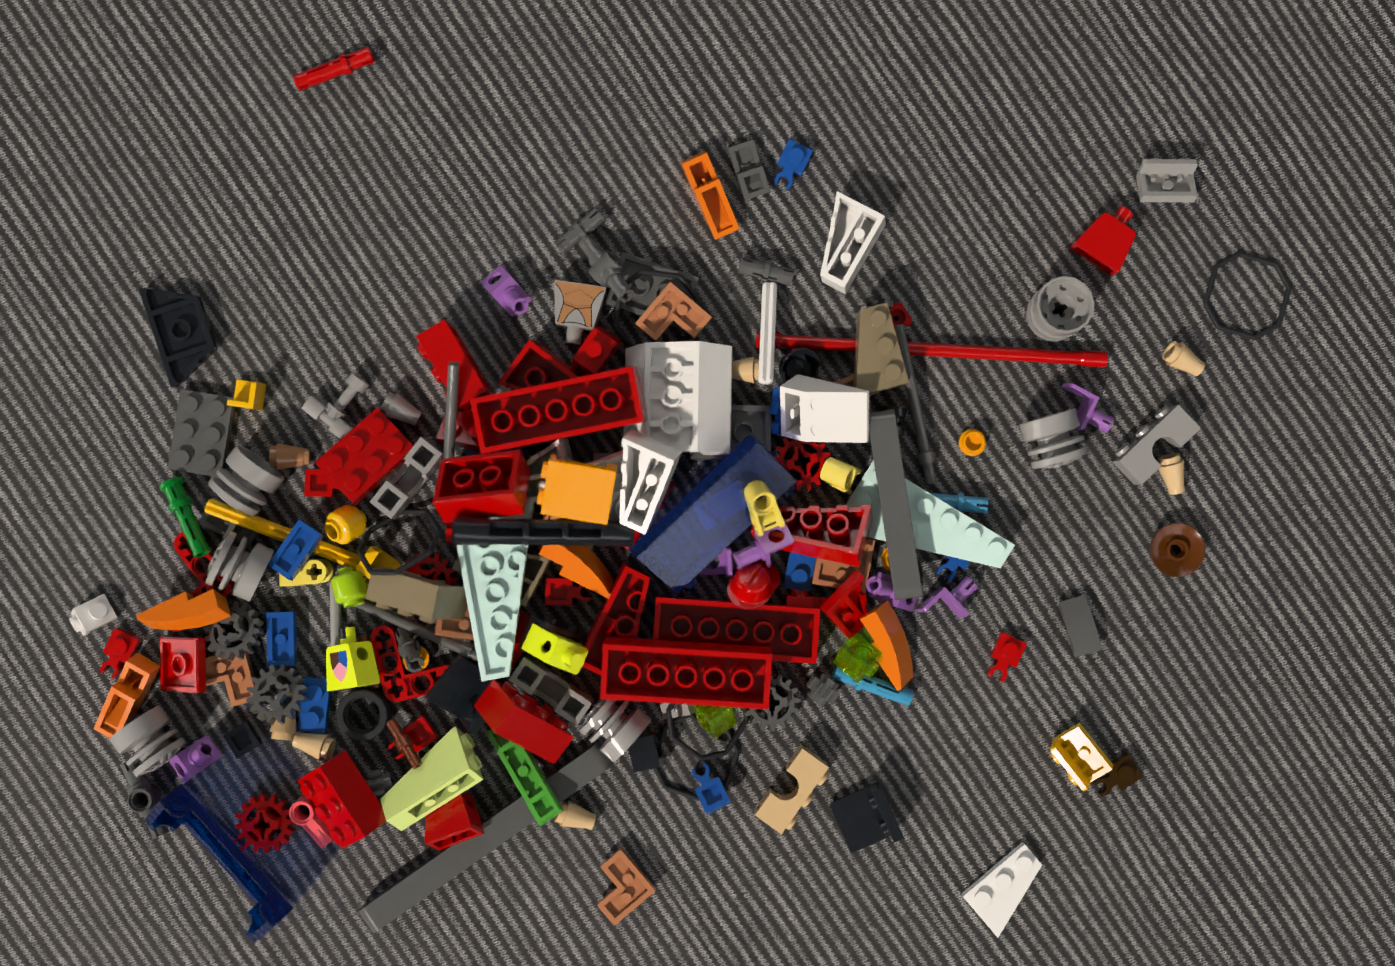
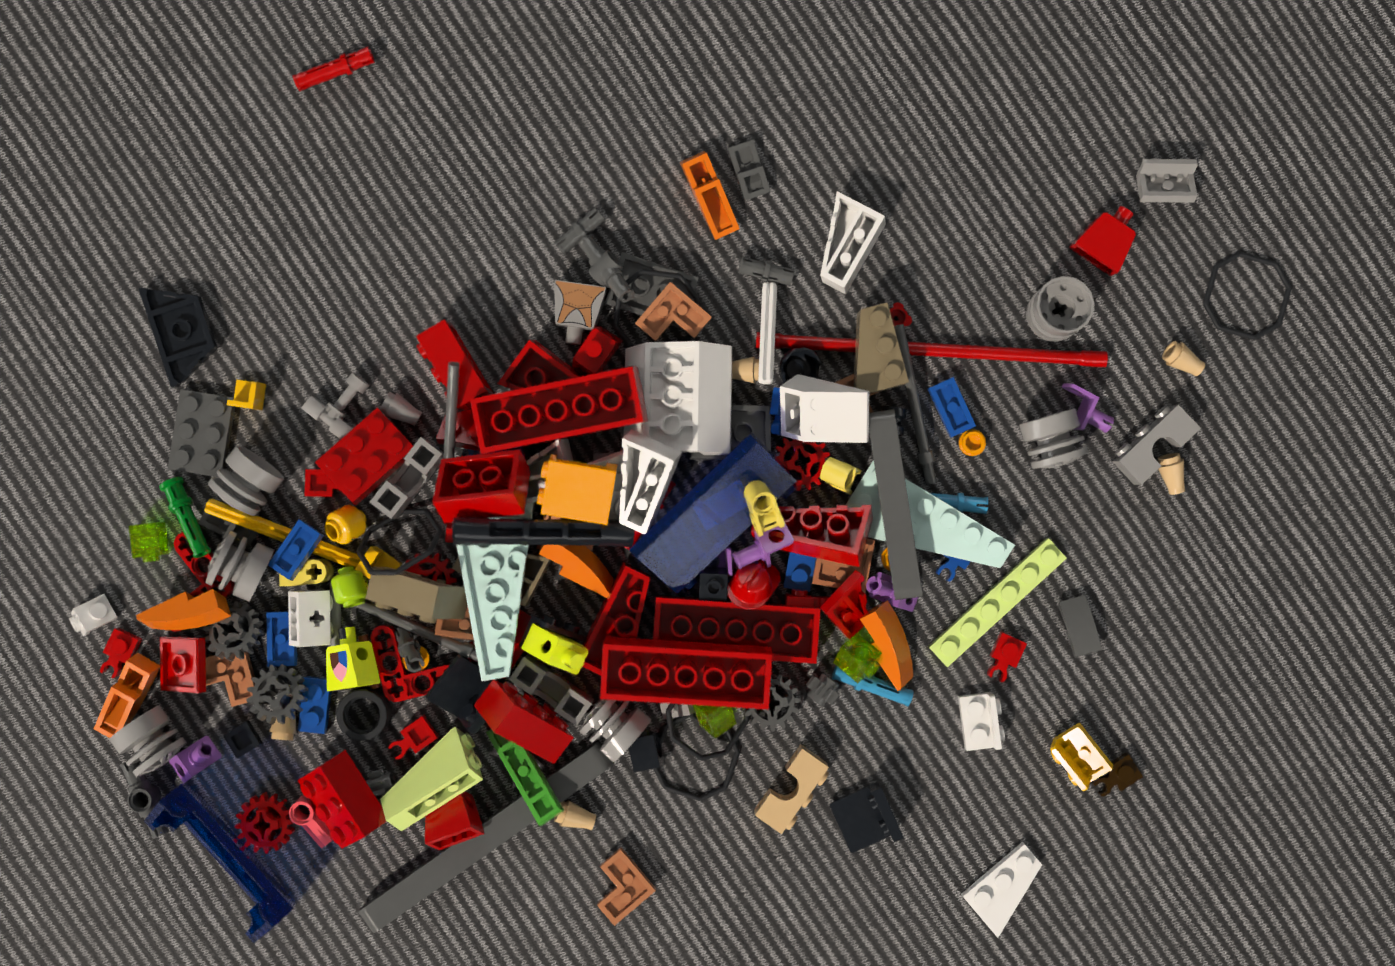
medium nougat cone [269,443,310,470] -> none
tan cone [292,731,336,761] -> none
copper bar [386,718,423,769] -> none
medium lavender bracket [481,265,531,316] -> none
red plate [545,577,592,606] -> none
blue plate [692,763,732,815] -> none
blue plate [774,139,813,191] -> none
medium lavender bracket [916,576,978,618] -> none
reddish brown dish [1150,523,1205,577] -> none
none -> clear neon green brick [129,522,169,562]
none -> white brick [288,589,333,647]
none -> black brick [699,566,728,601]
none -> blue plate [928,377,976,438]
none -> yellowish green plate [928,538,1067,667]
none -> white bracket [958,692,1005,751]

